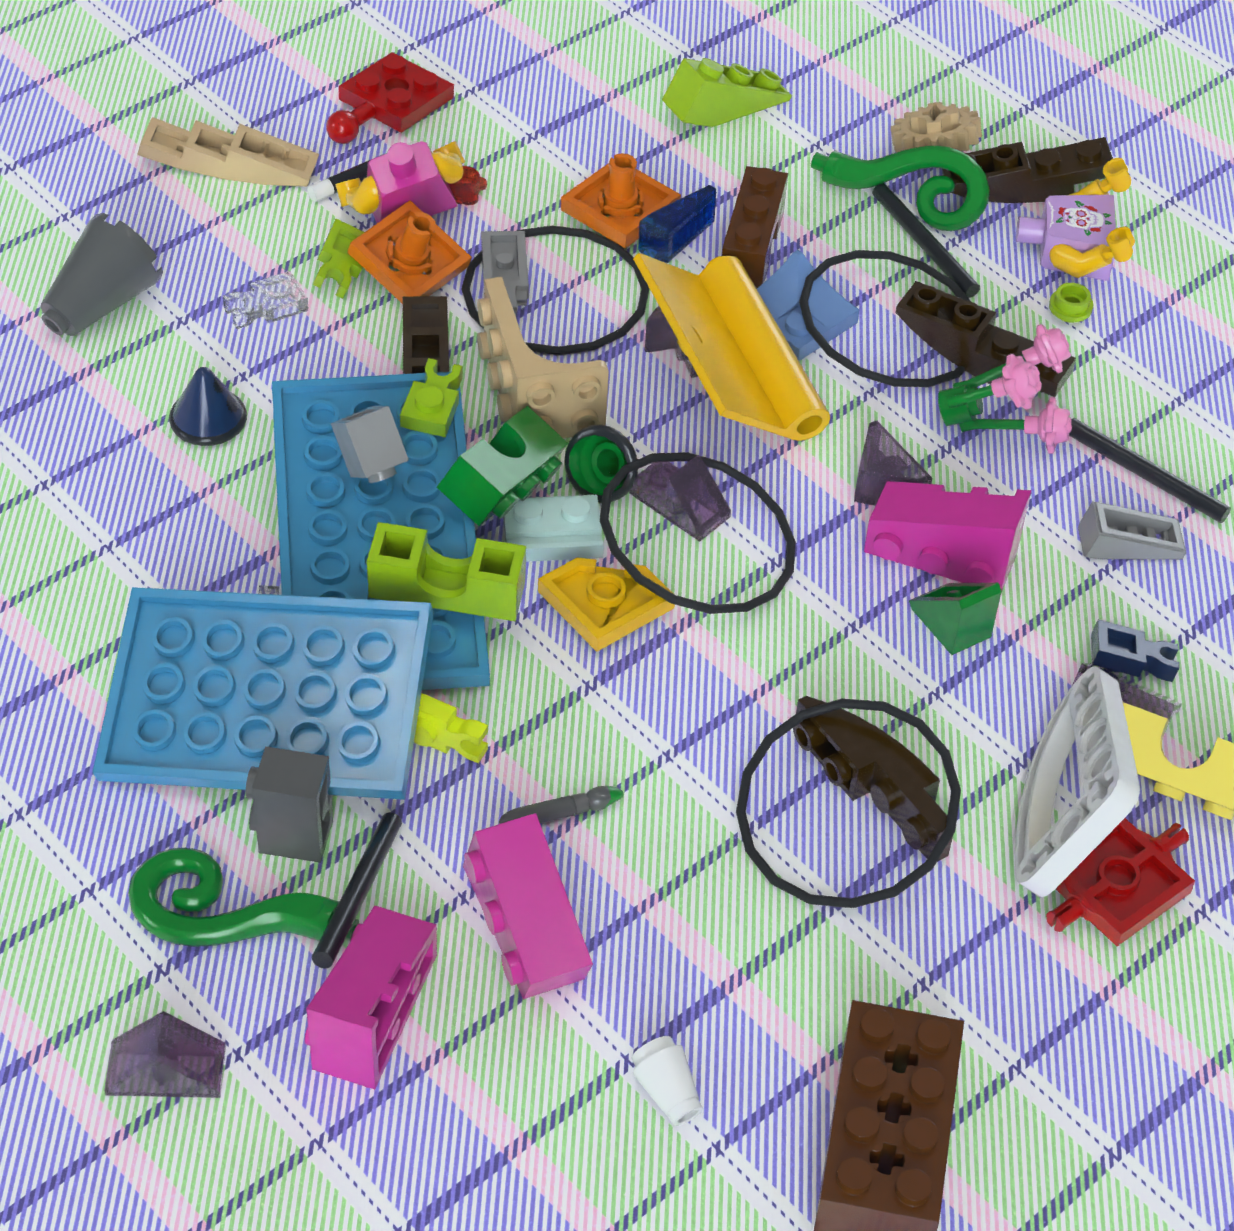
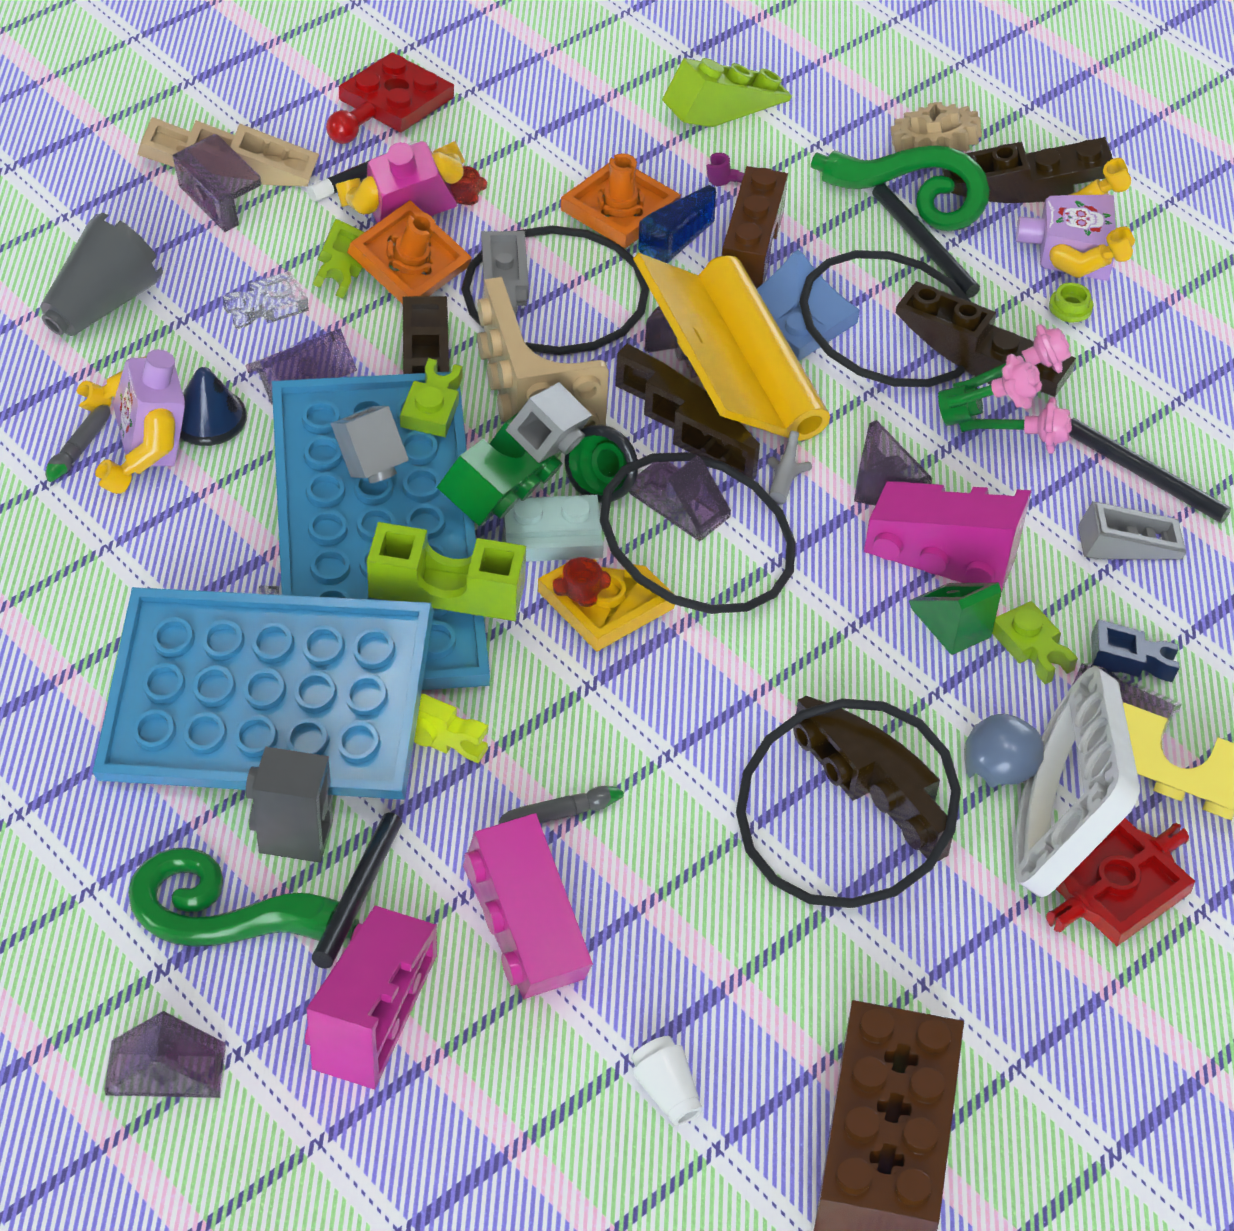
none -> dark grey piece [45,405,111,482]
none -> torso [76,349,185,494]
none -> clear purple panel [172,134,262,232]
none -> clear purple panel [245,328,357,405]
none -> light grey brick [506,382,592,463]
none -> clear red plate [553,557,611,607]
none -> dark brown slope [615,343,760,480]
none -> magenta hand [706,153,744,186]
none -> light grey bar [768,431,812,504]
none -> sand blue hair [964,714,1044,788]
none -> lime plate [992,600,1078,684]

